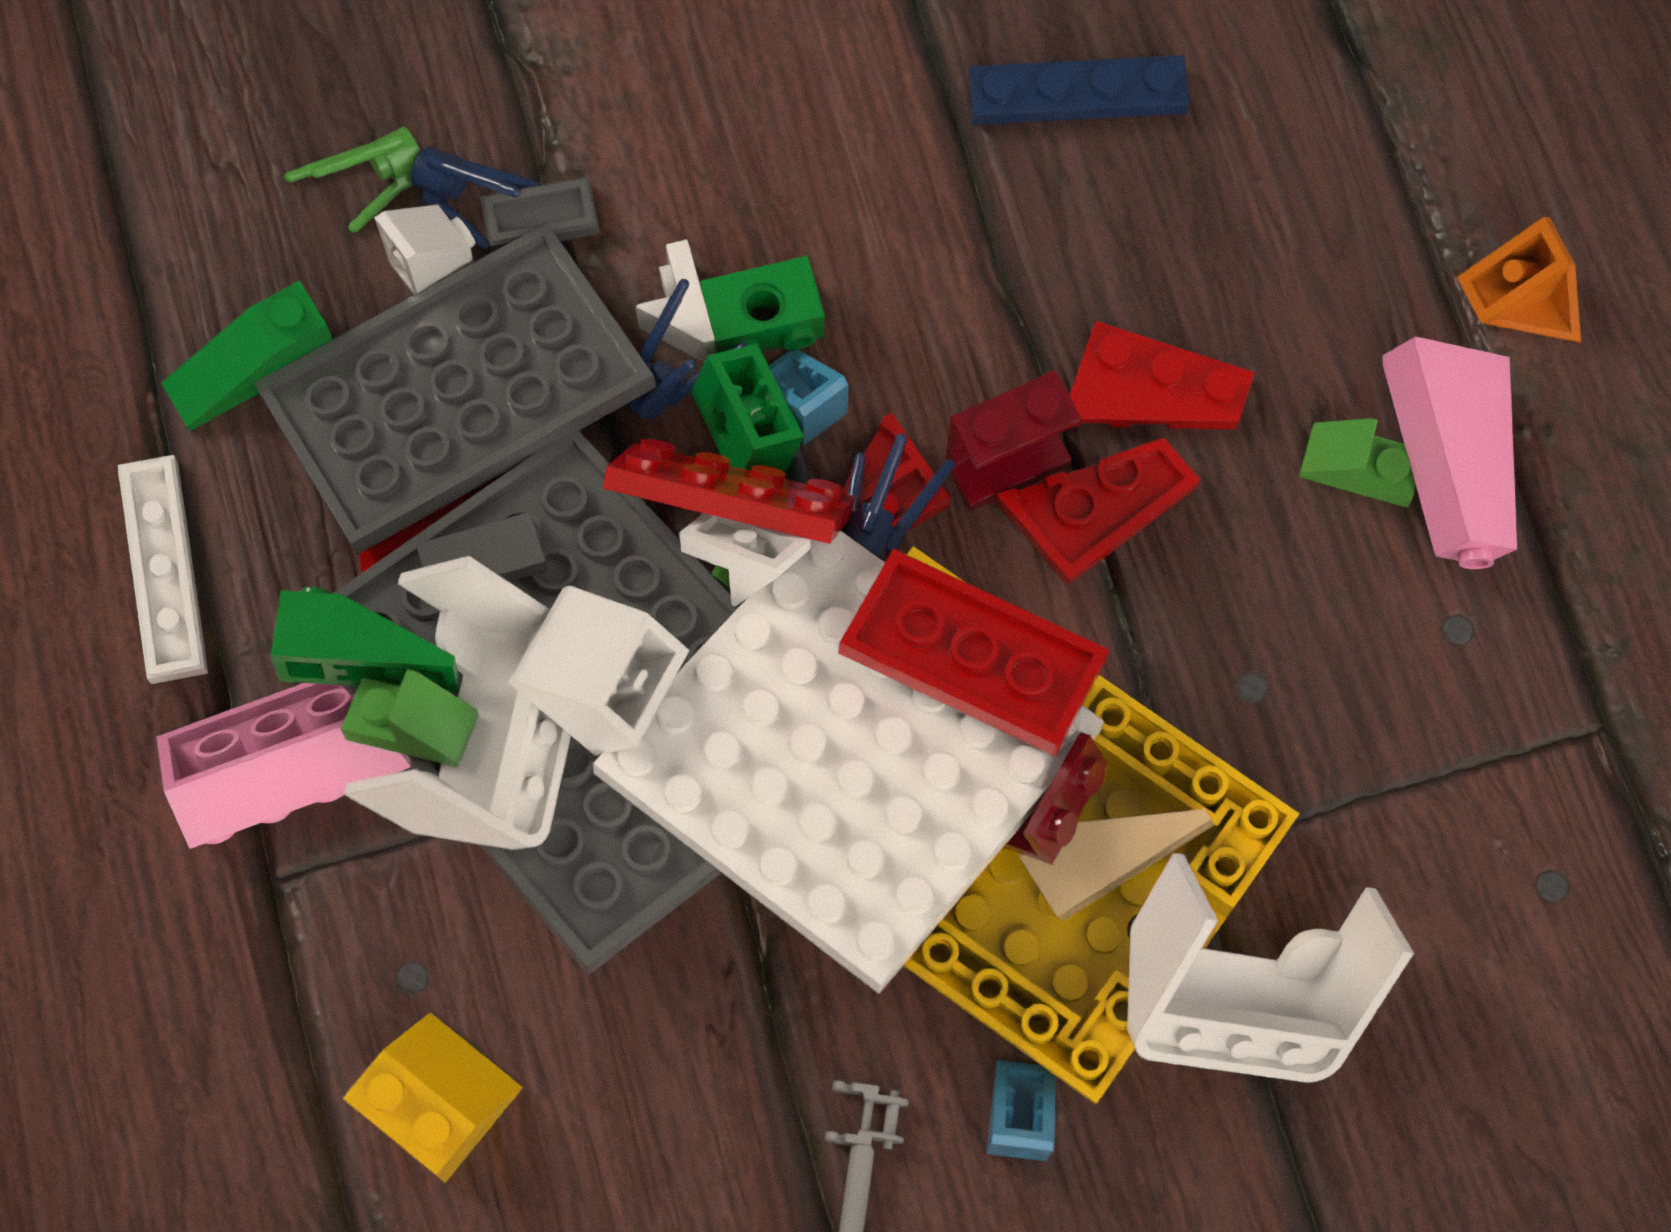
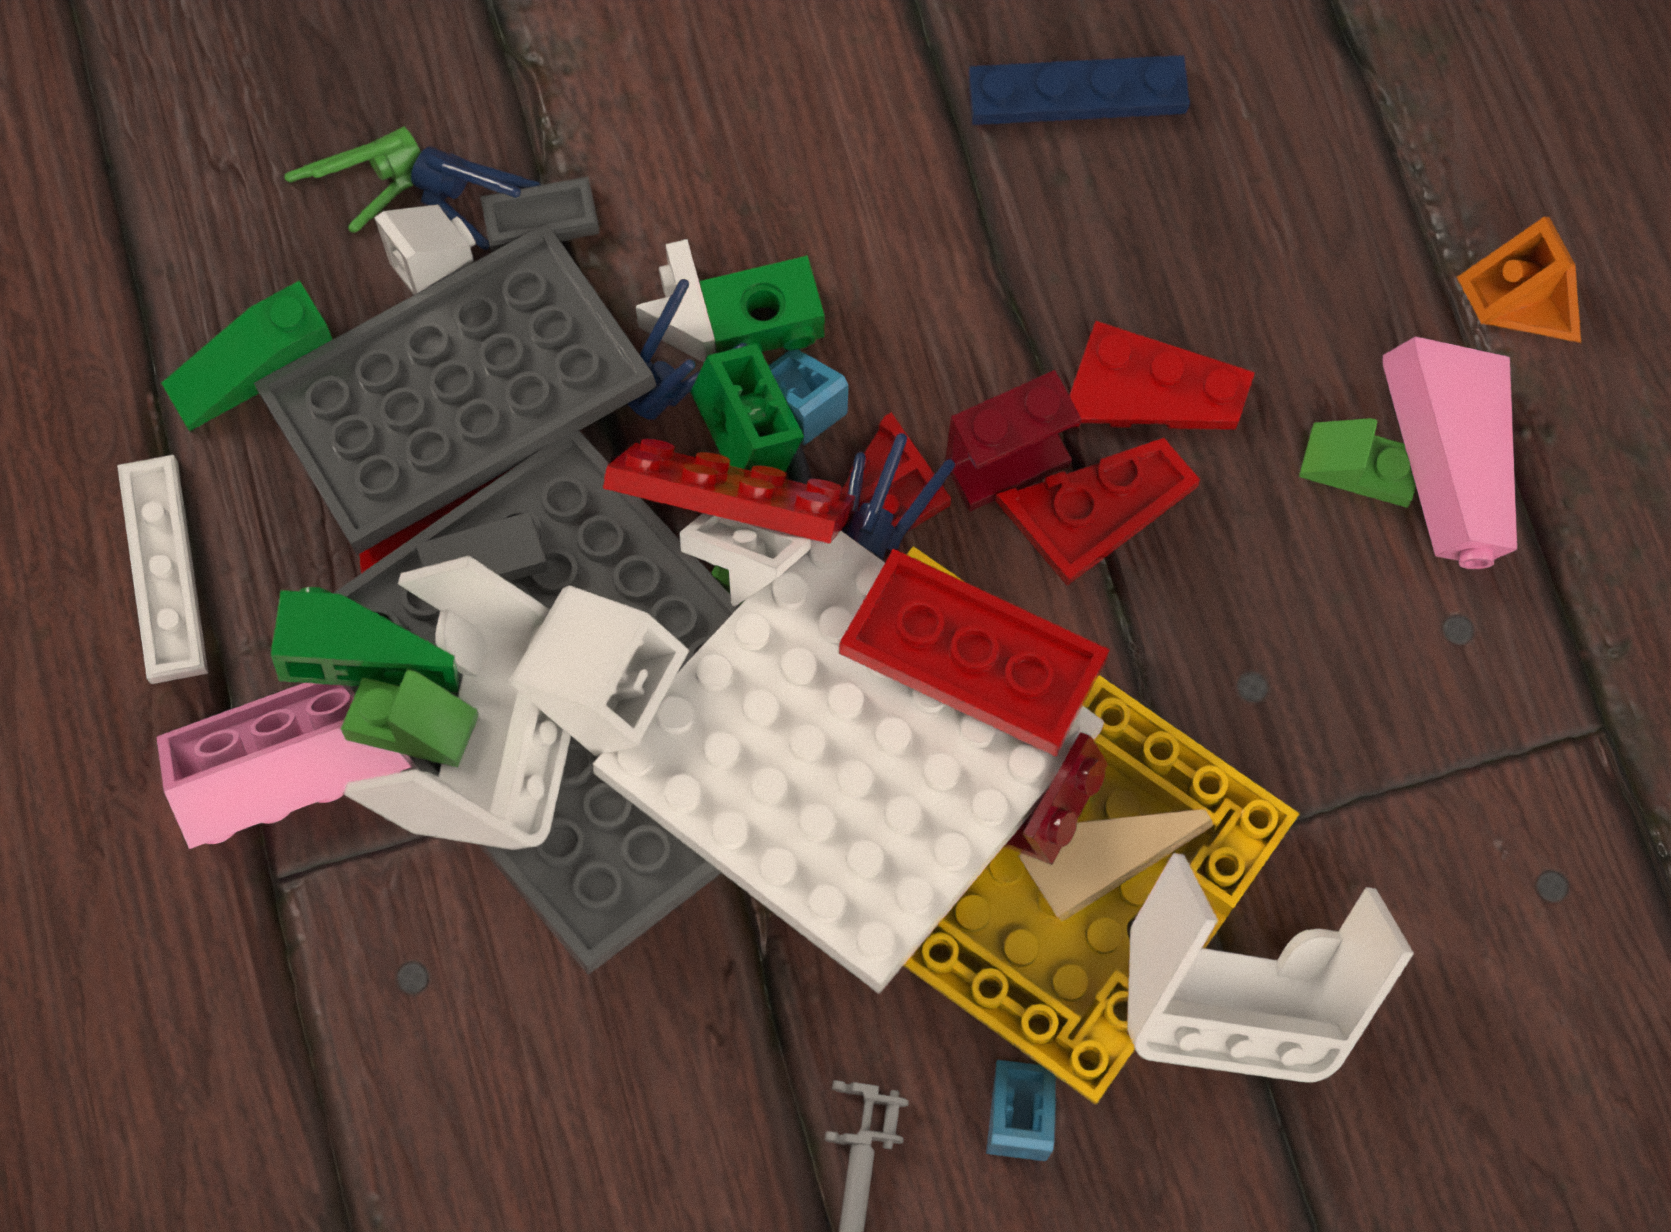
yellow slope [343,1012,523,1183] -> none

